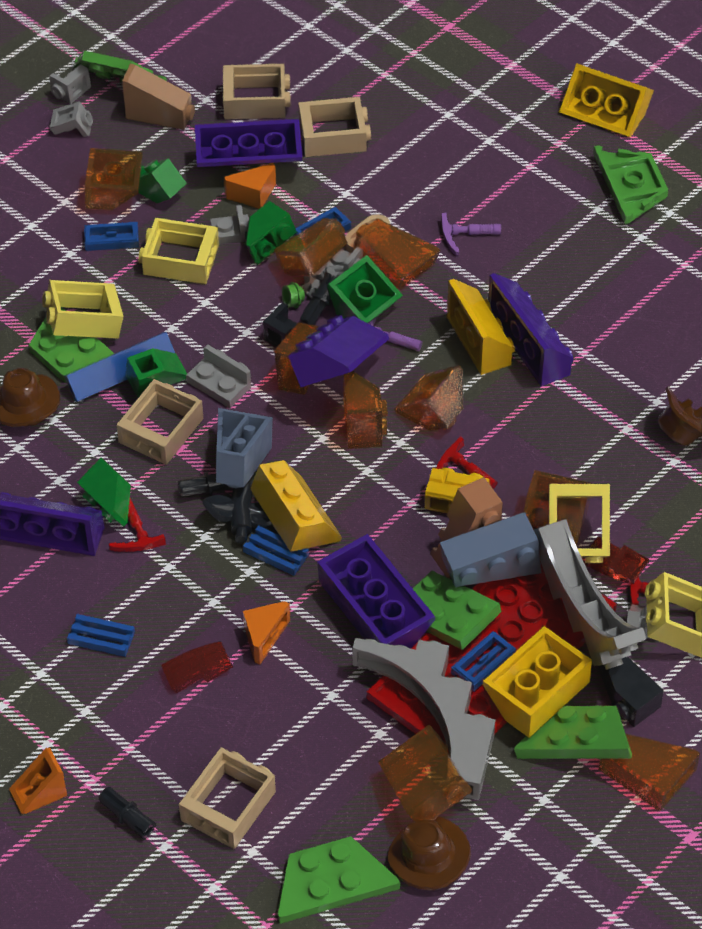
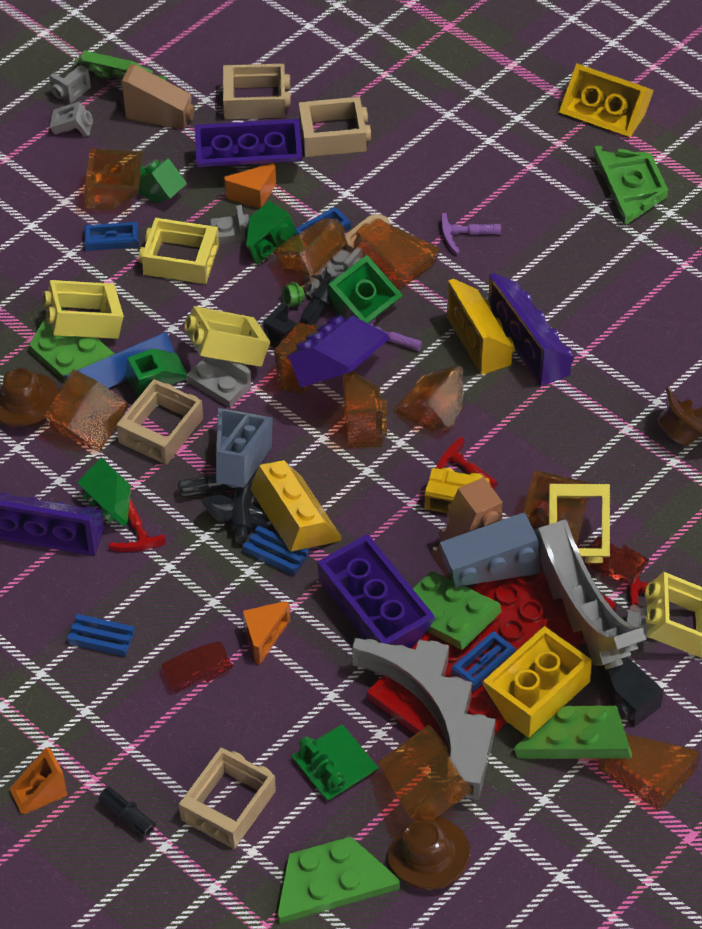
none -> clear orange slope [44,369,129,453]
none -> light yellow window [184,306,270,367]
none -> green hinge [291,724,379,801]

